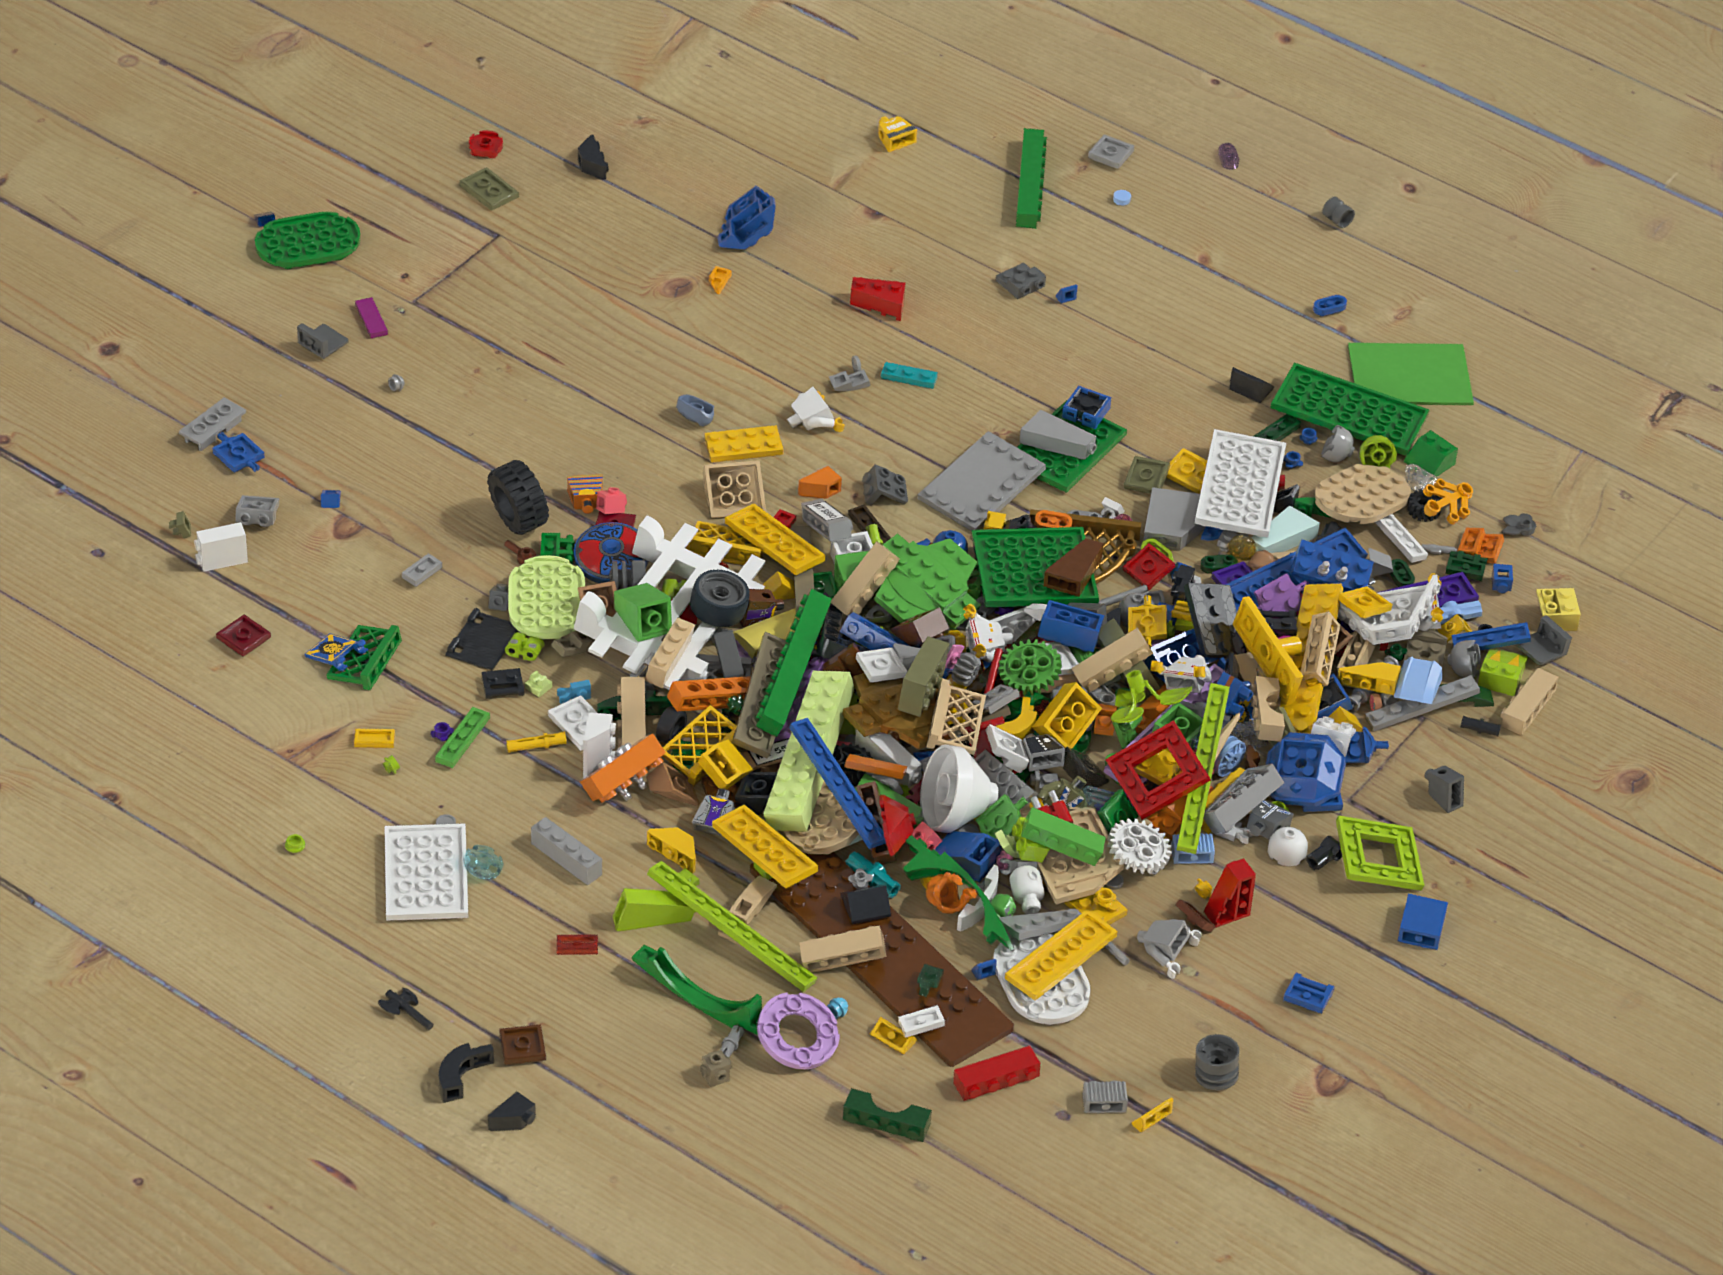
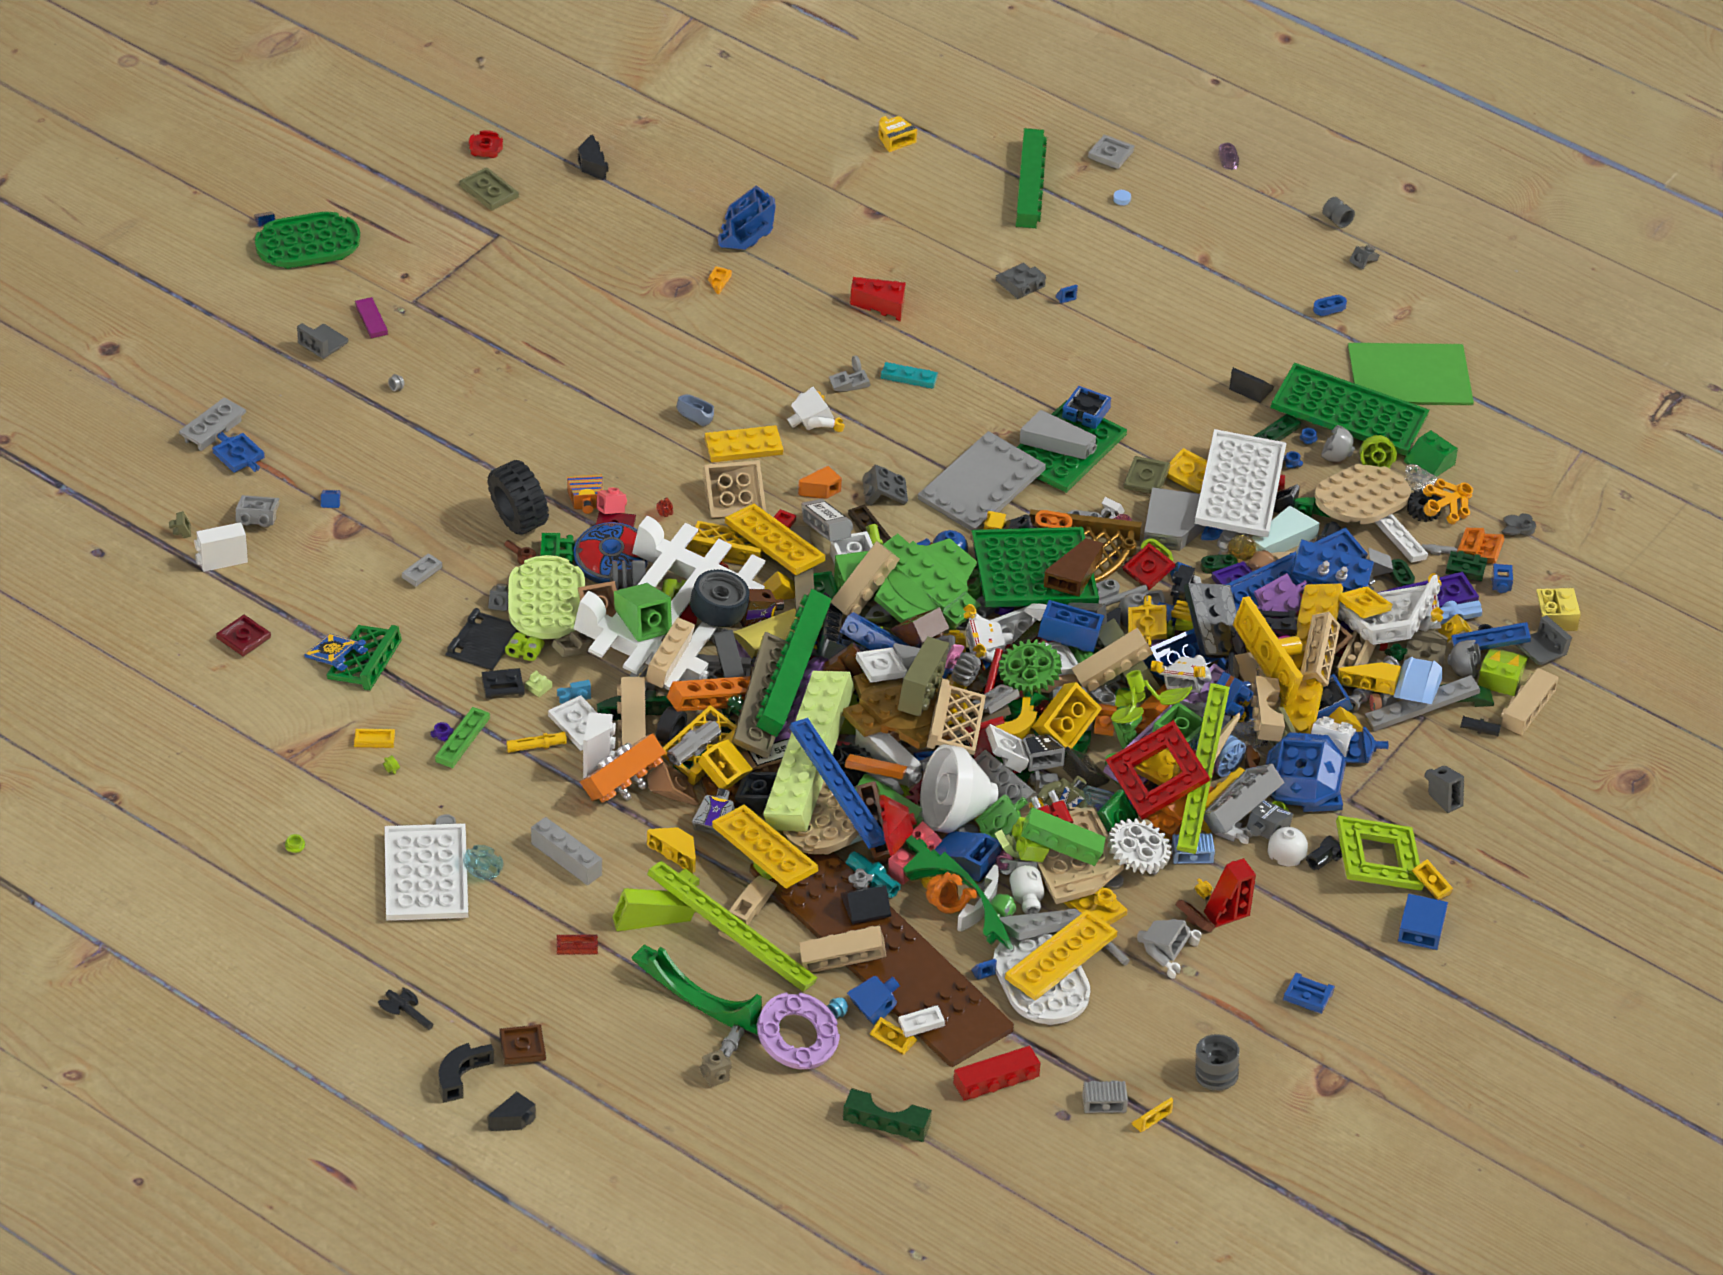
clear green plate [917,964,944,997] -> none
none -> clear red plate [657,497,673,518]
none -> light grey piece [667,720,721,766]
none -> blue torso [847,976,900,1026]
none -> coral brick [888,848,914,885]
none -> light grey plate [1096,579,1120,600]
none -> dark grey bracket [1349,245,1380,269]
none -> yellow slope [1412,859,1453,900]

